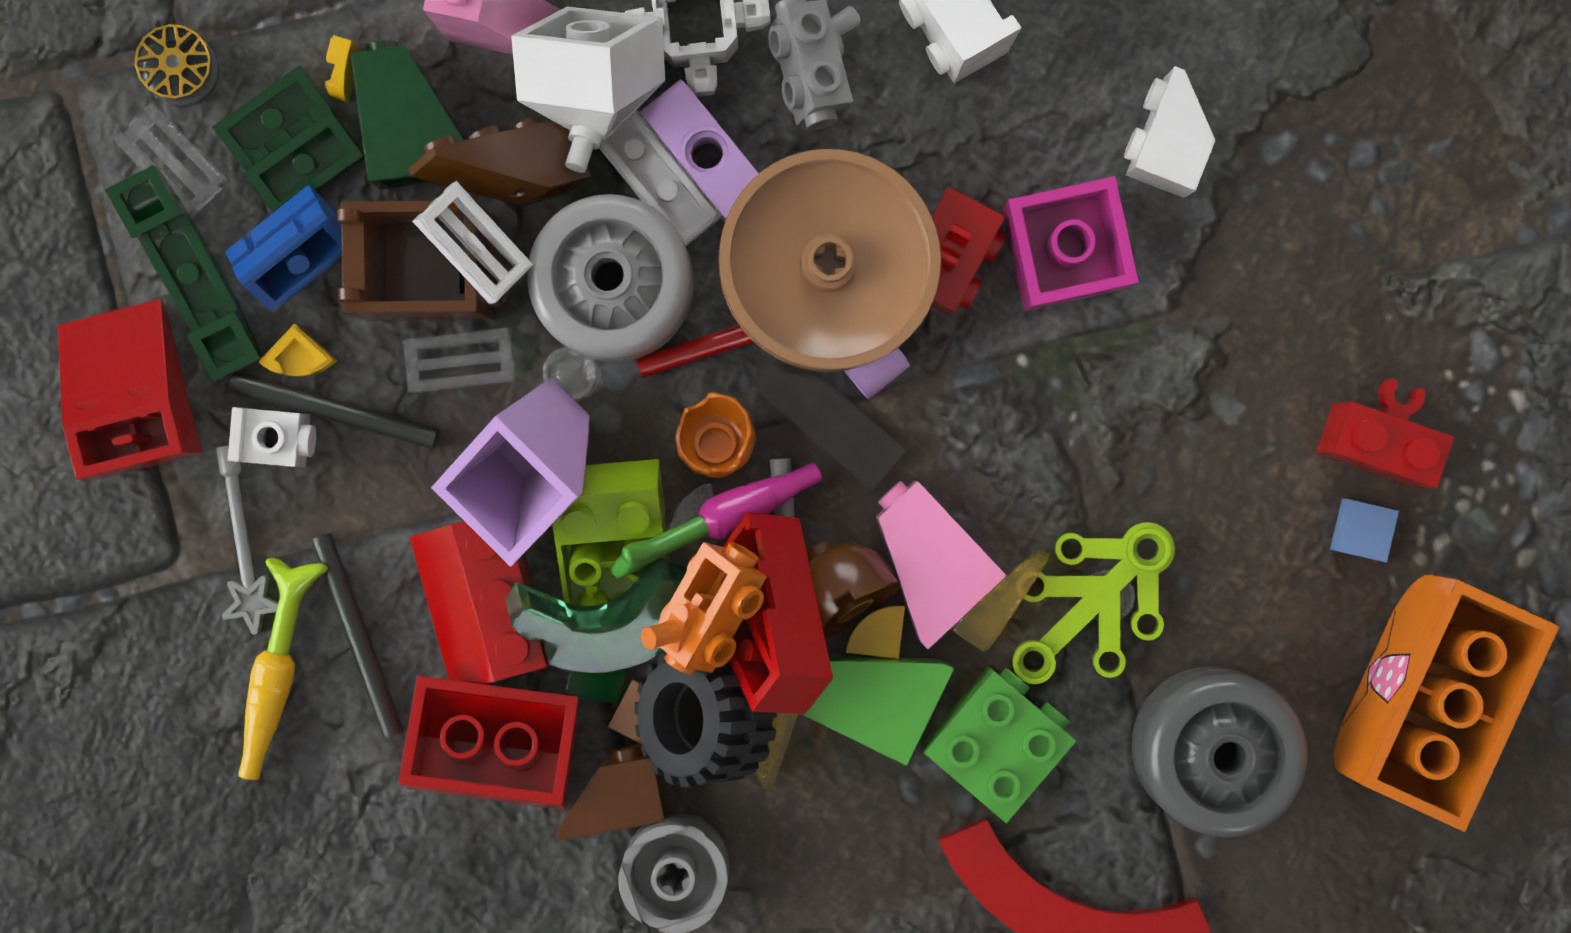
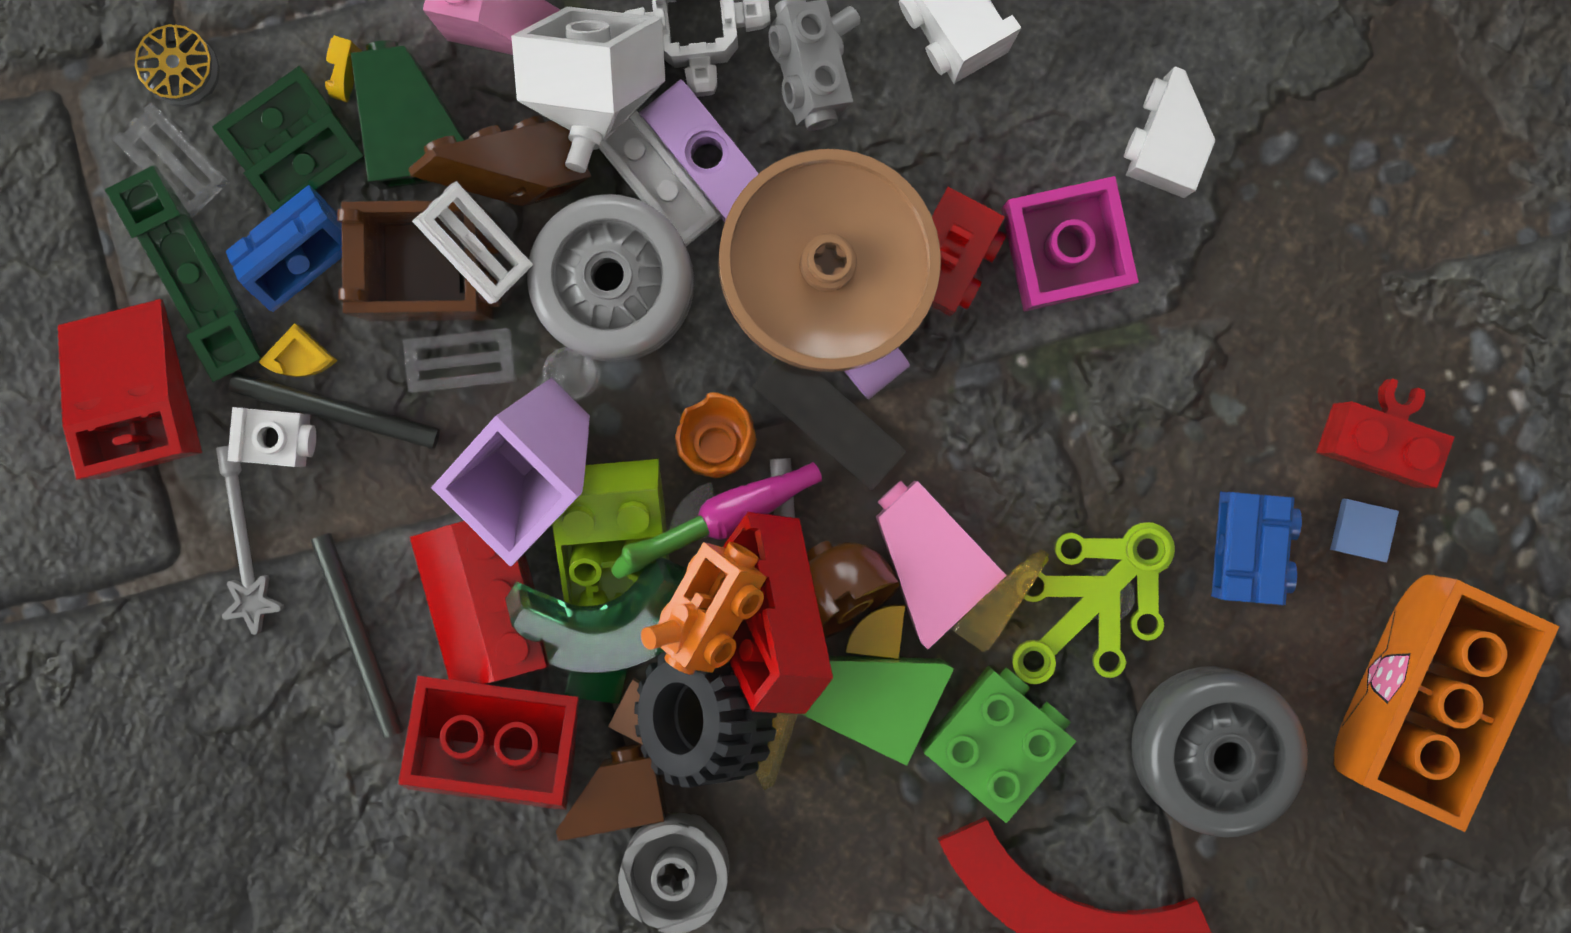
yellow piece [238,558,328,780] -> none
red bar [636,325,754,378] -> none
none -> blue brick [1211,492,1302,605]

